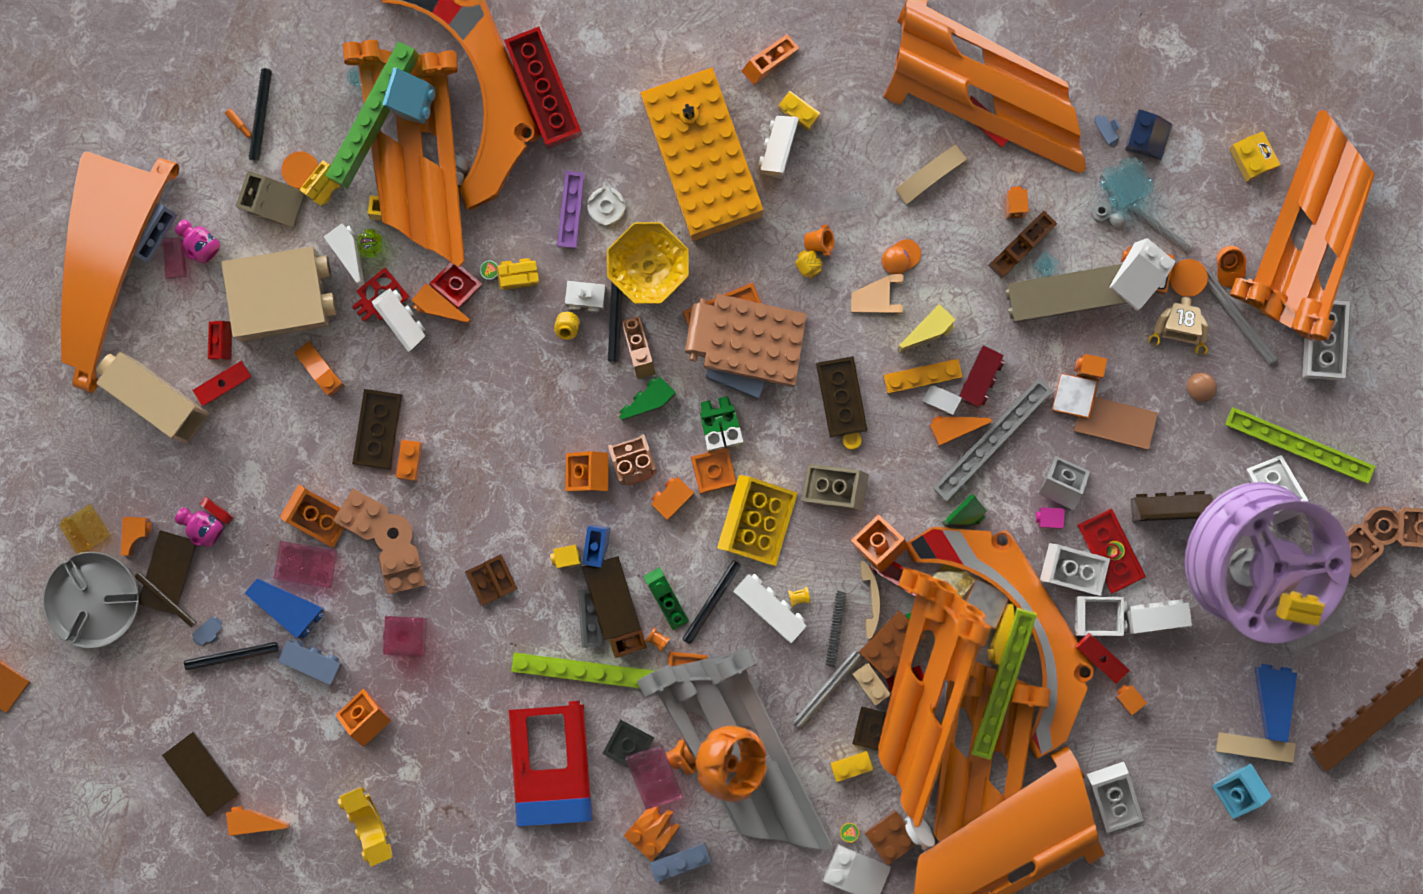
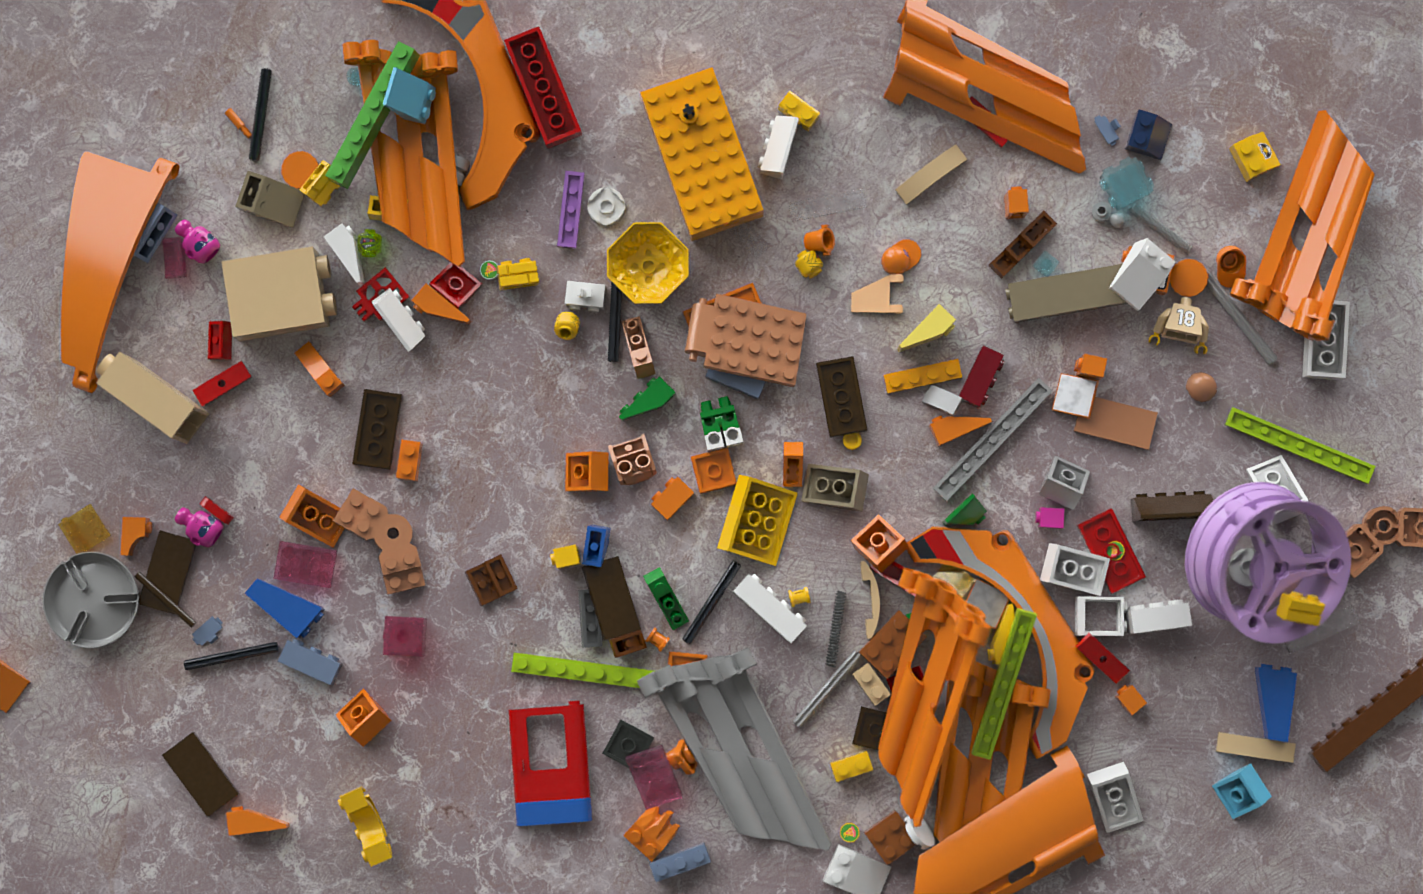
orange wheel [696,726,767,802] -> none
orange slope [741,34,799,85] -> none
none -> orange arch [783,442,803,487]

